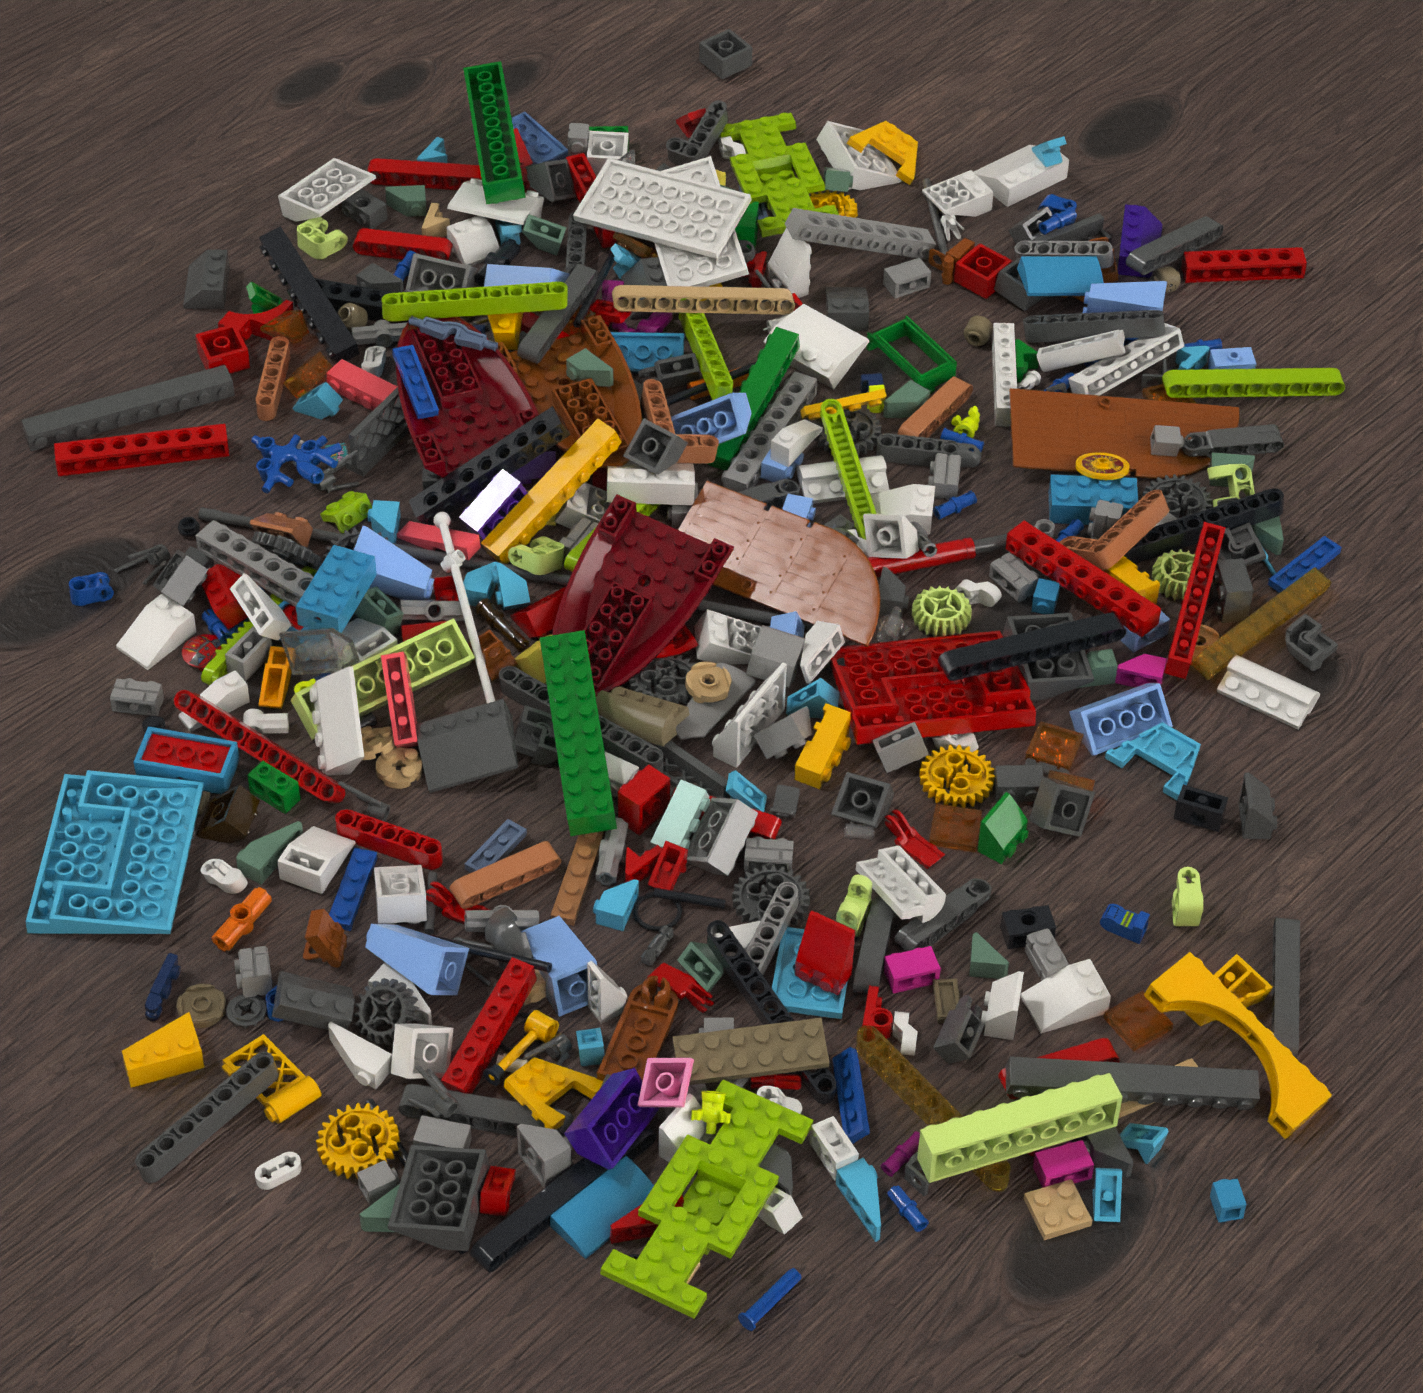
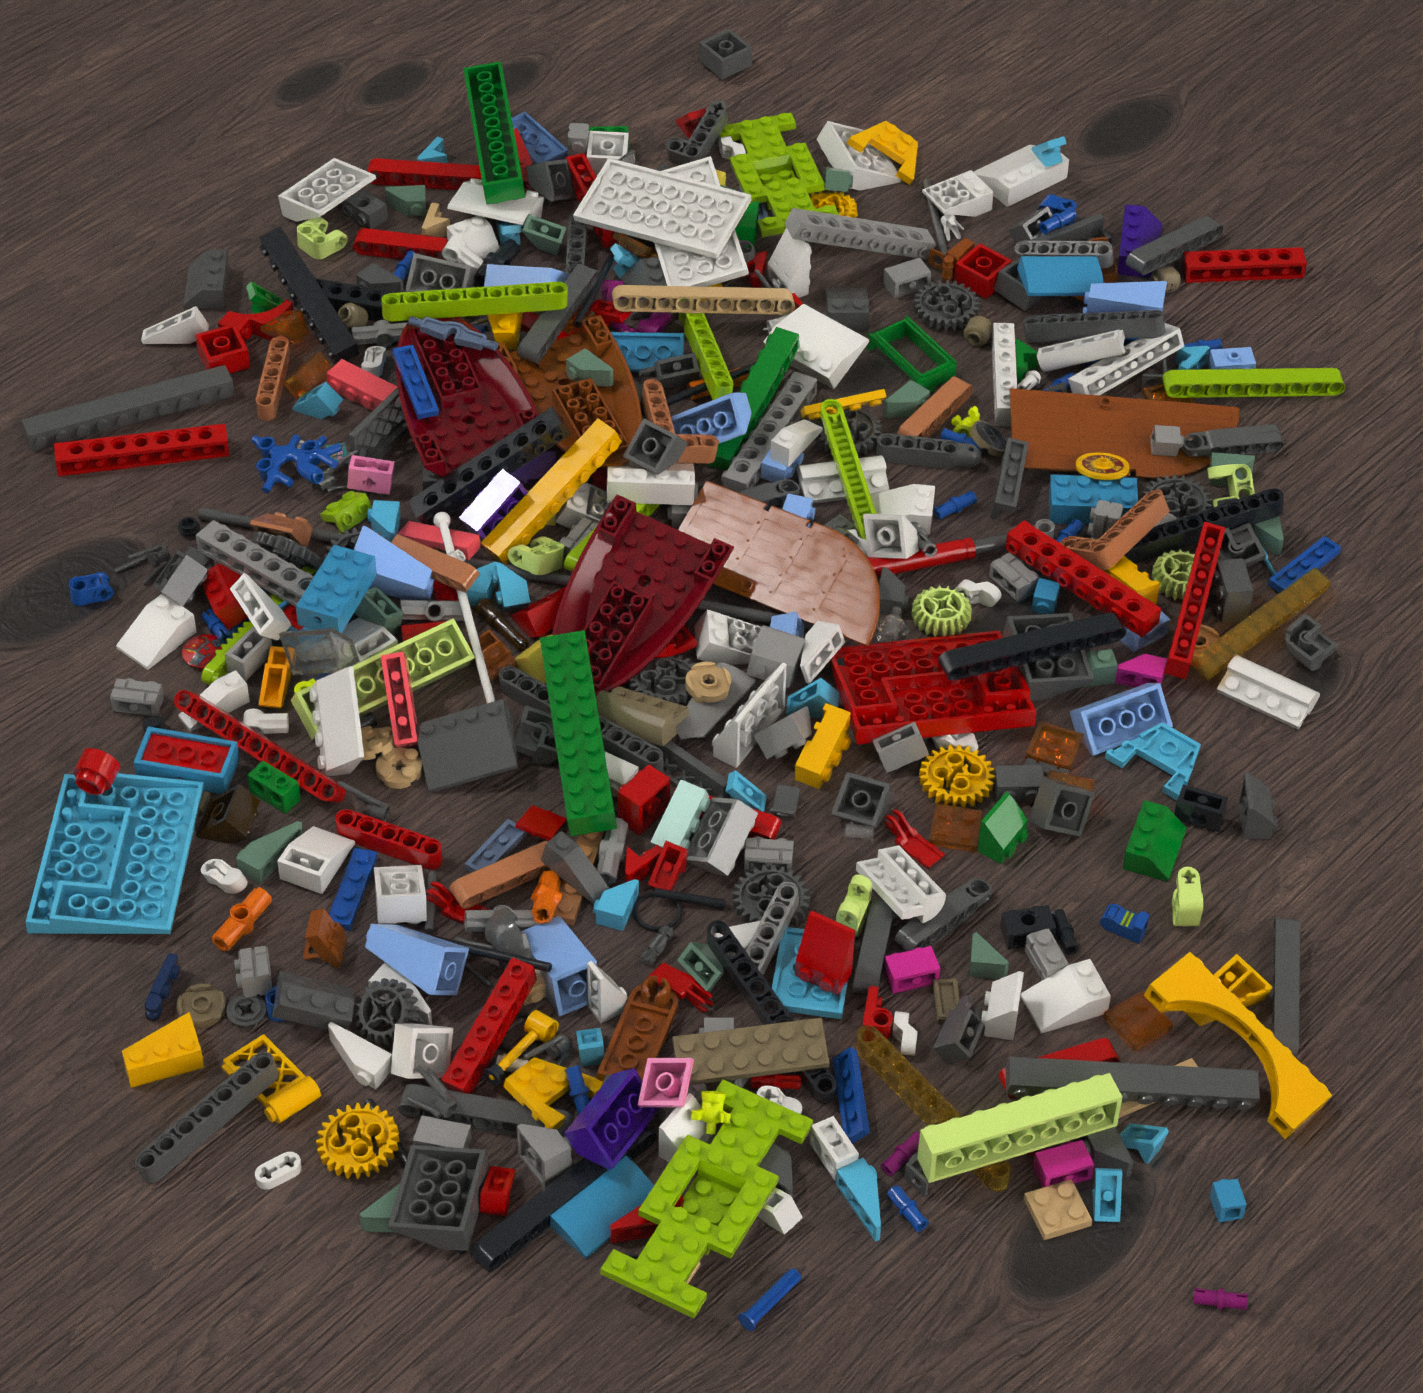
light grey brick [357,1160,400,1206] -> none
dark blue leg [860,373,886,413] -> none
light grey brick [928,453,961,500] -> none
none -> red piece [73,748,120,795]
none -> white slope [141,306,209,344]
none -> bright pink brick [347,455,395,495]
none -> nougat beam [391,534,480,593]
none -> white piece [442,235,483,270]
none -> red piece [515,805,567,841]
none -> orange piece [531,870,562,924]
none -> dark grey slope [541,831,610,904]
none -> blue pin [564,1065,590,1115]
none -> dark grey gear [913,280,980,331]
none -> tile [970,420,1007,456]
none -> dark grey fence [990,437,1029,519]
none -> black pin [1051,909,1079,955]
none -> green slope [1122,800,1187,882]
none -> magenta pin [1193,1287,1248,1311]

